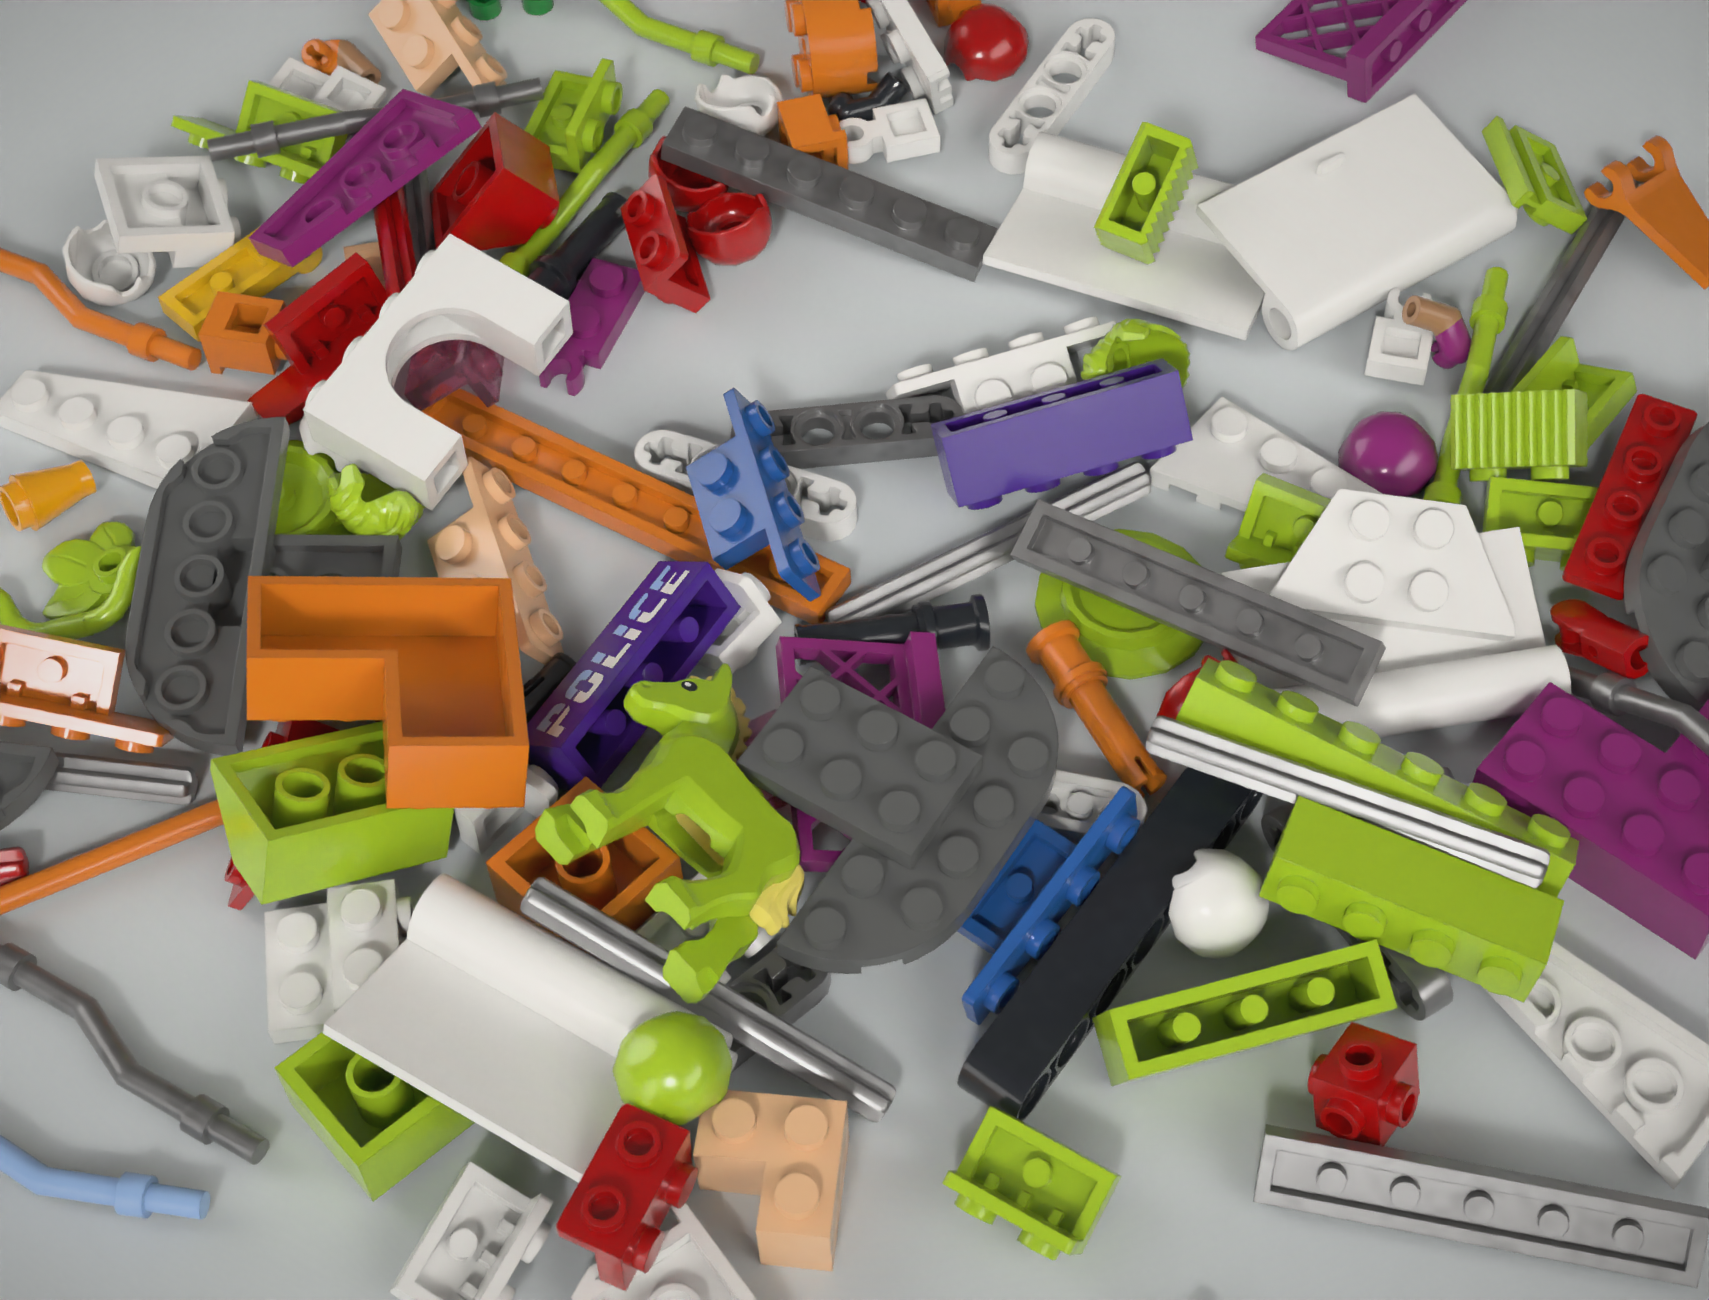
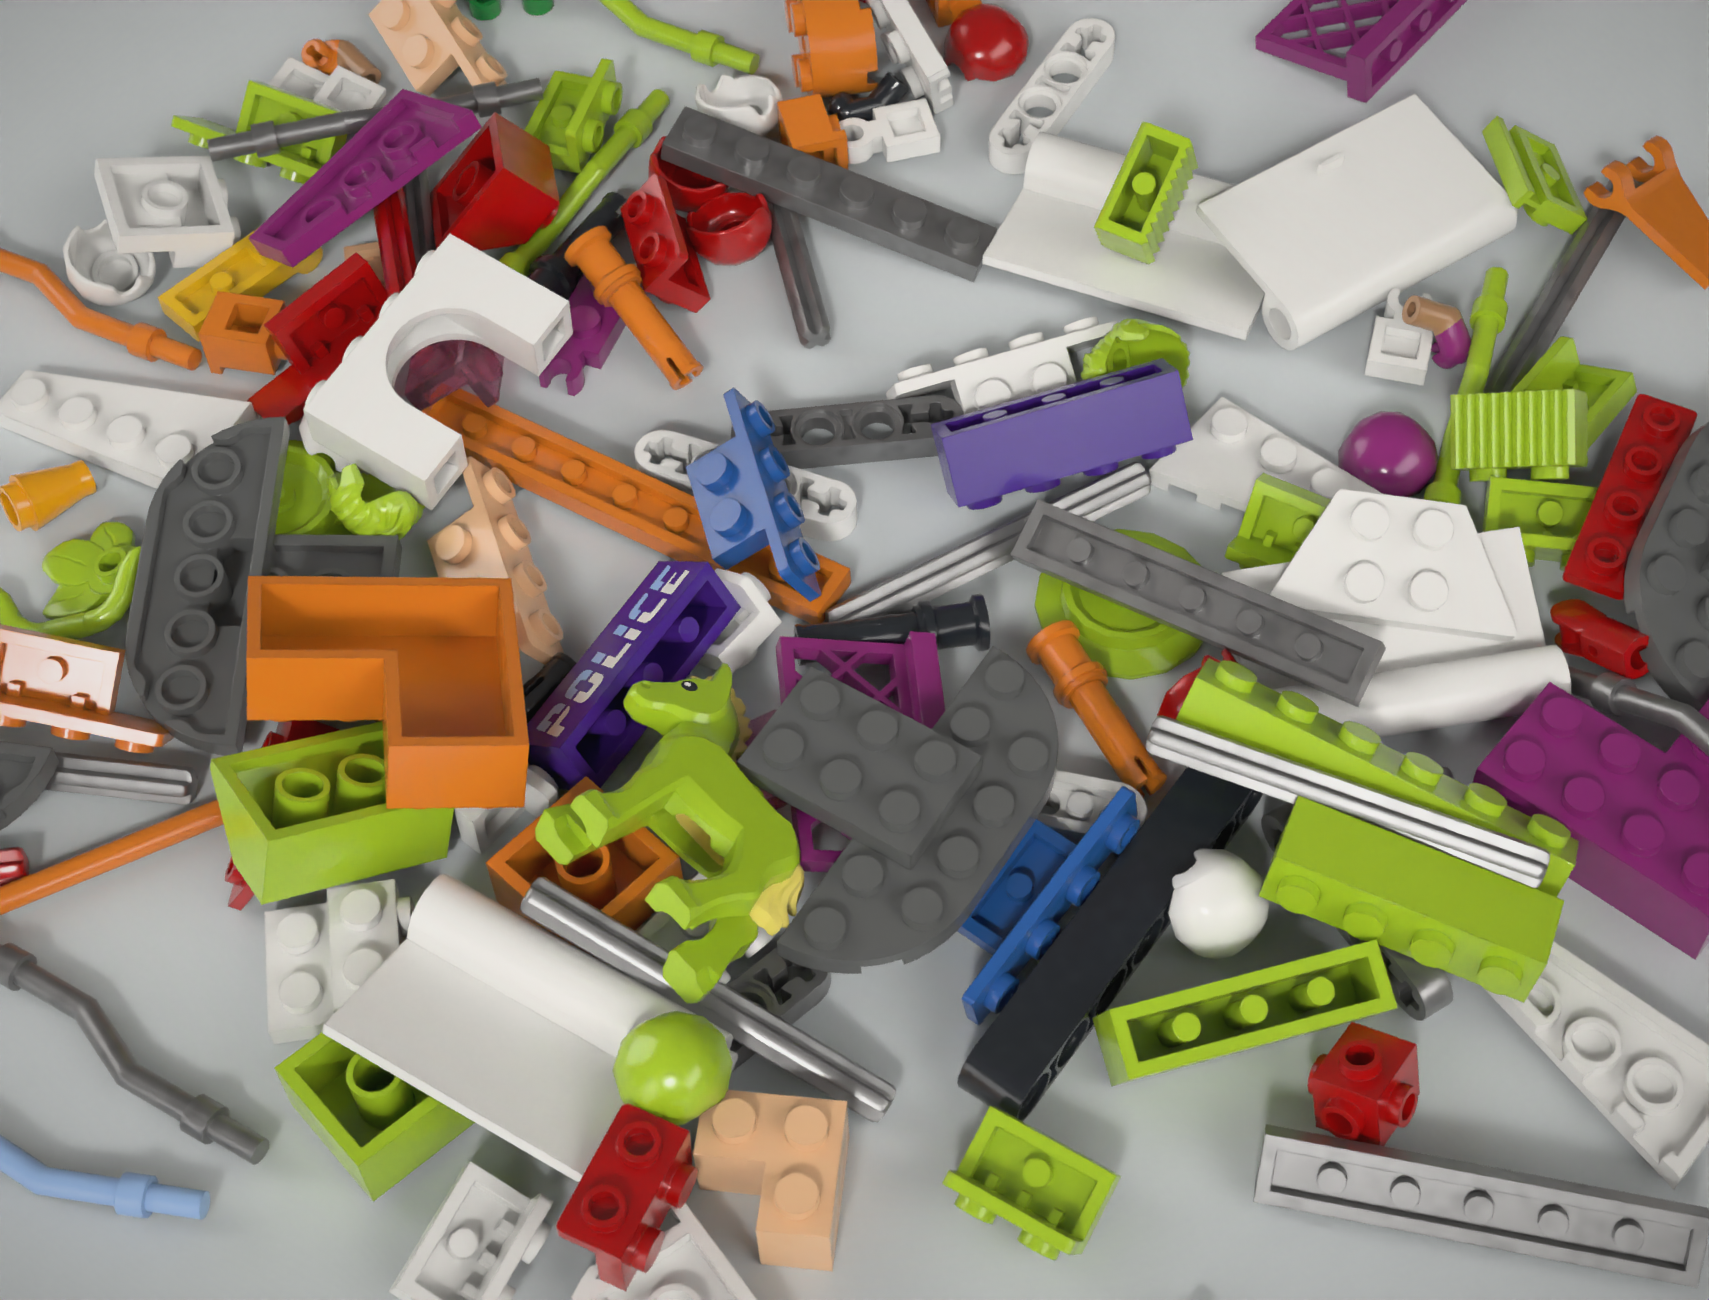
none -> orange pin [564,226,704,390]
none -> flat silver axle [767,201,831,349]

